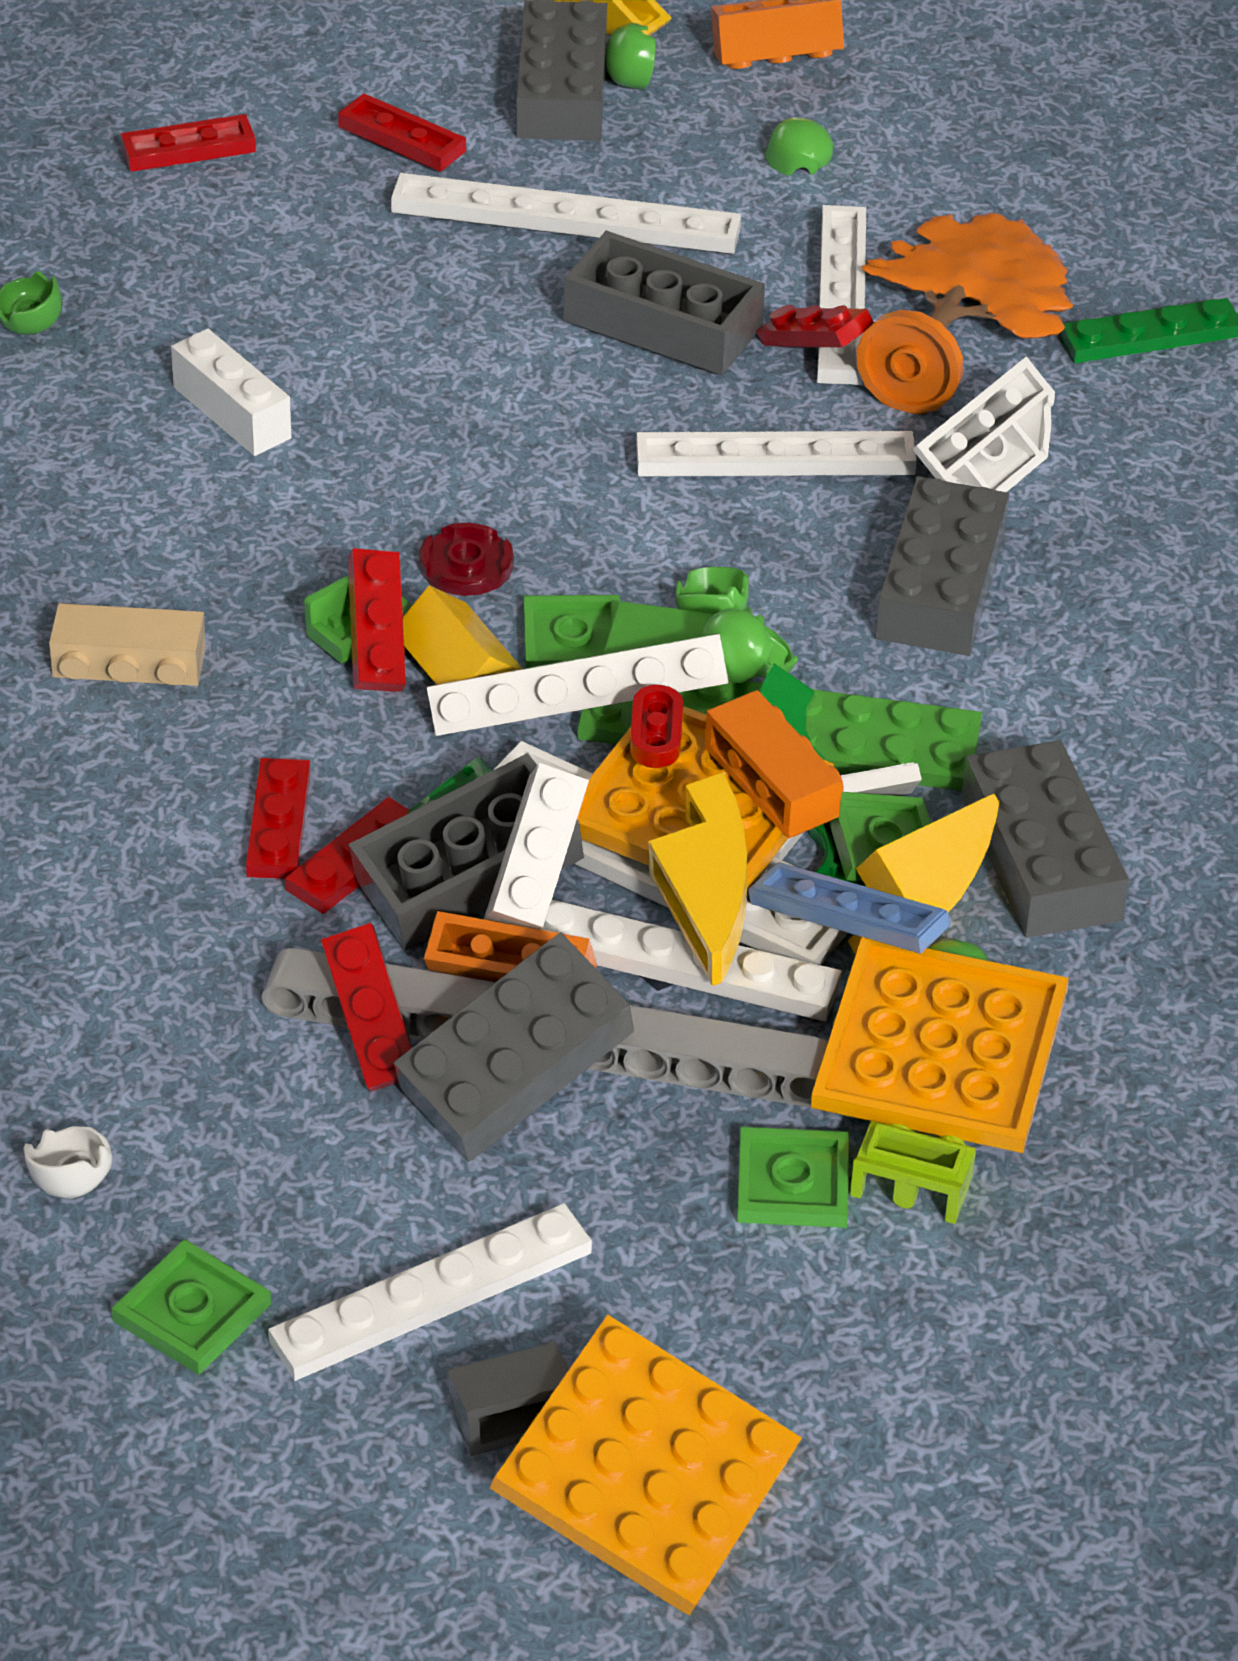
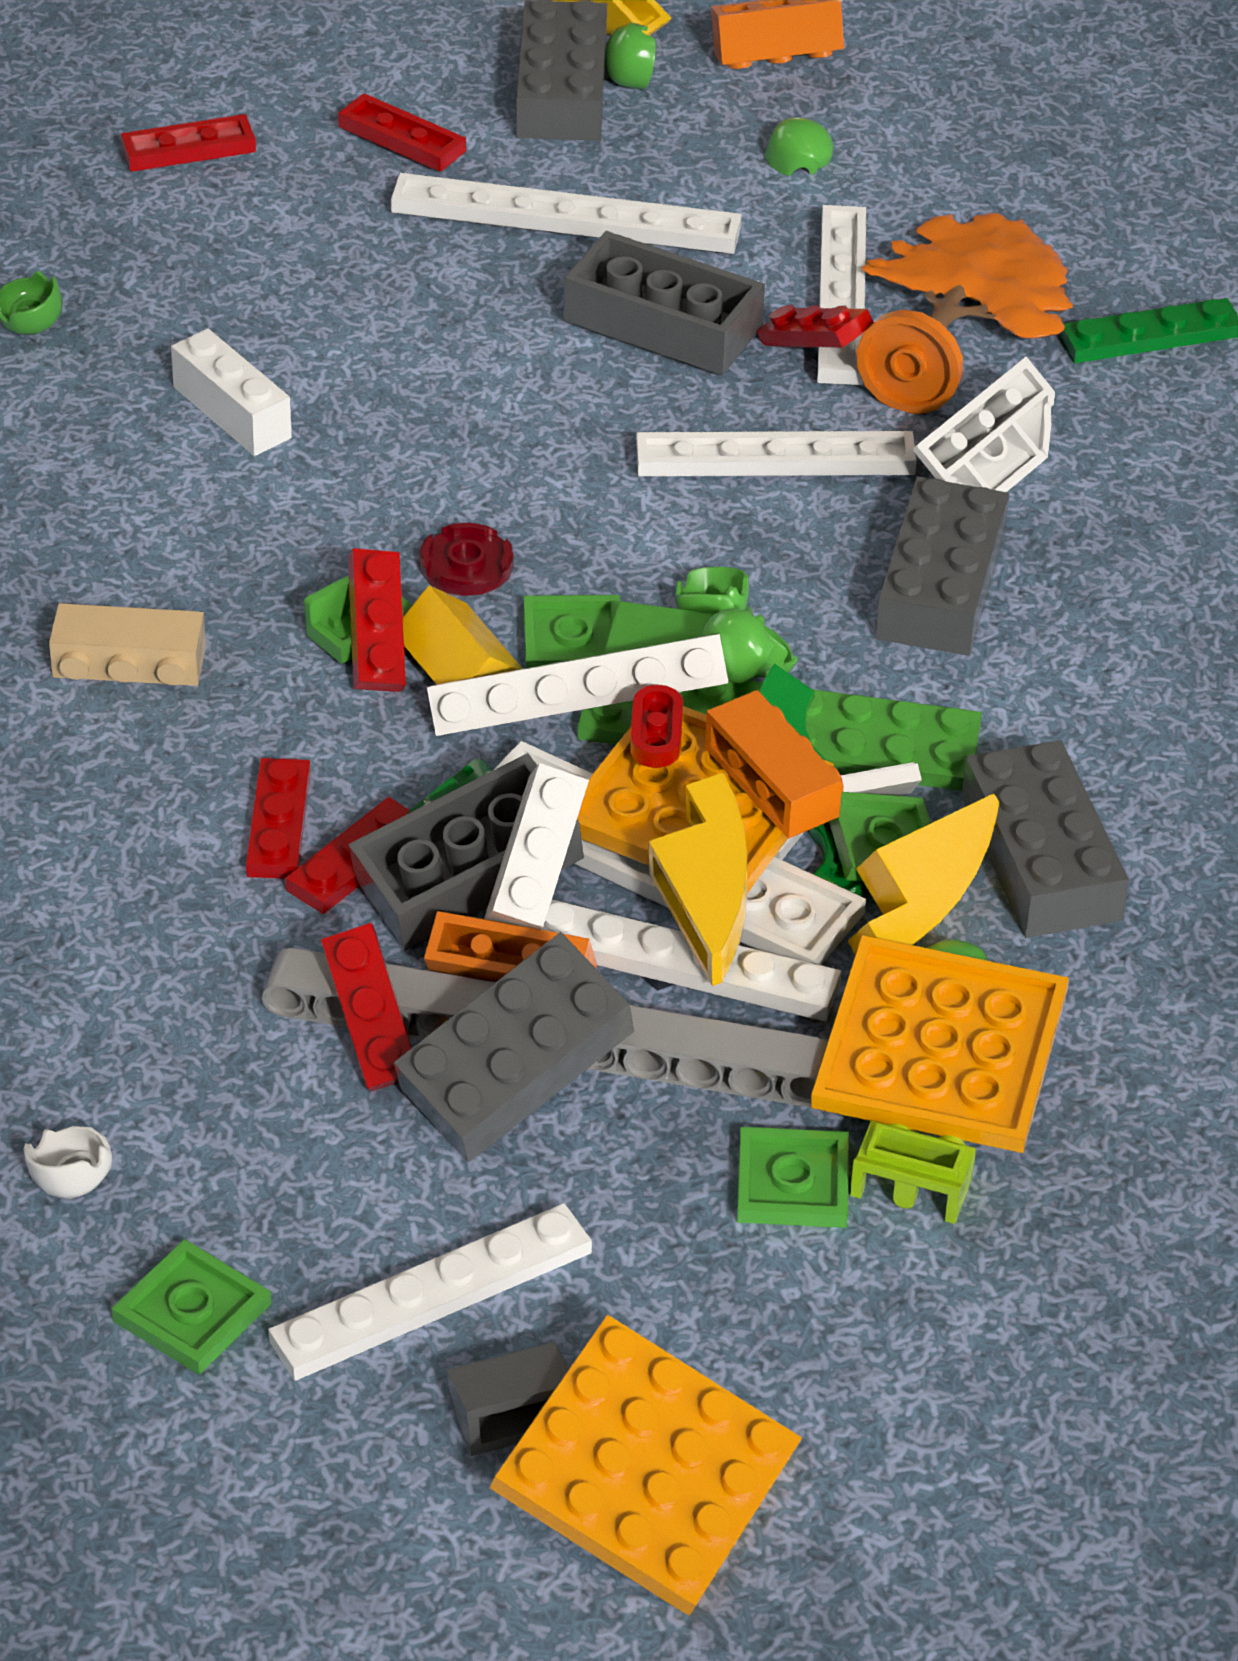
medium blue tile [748,862,950,954] -> none

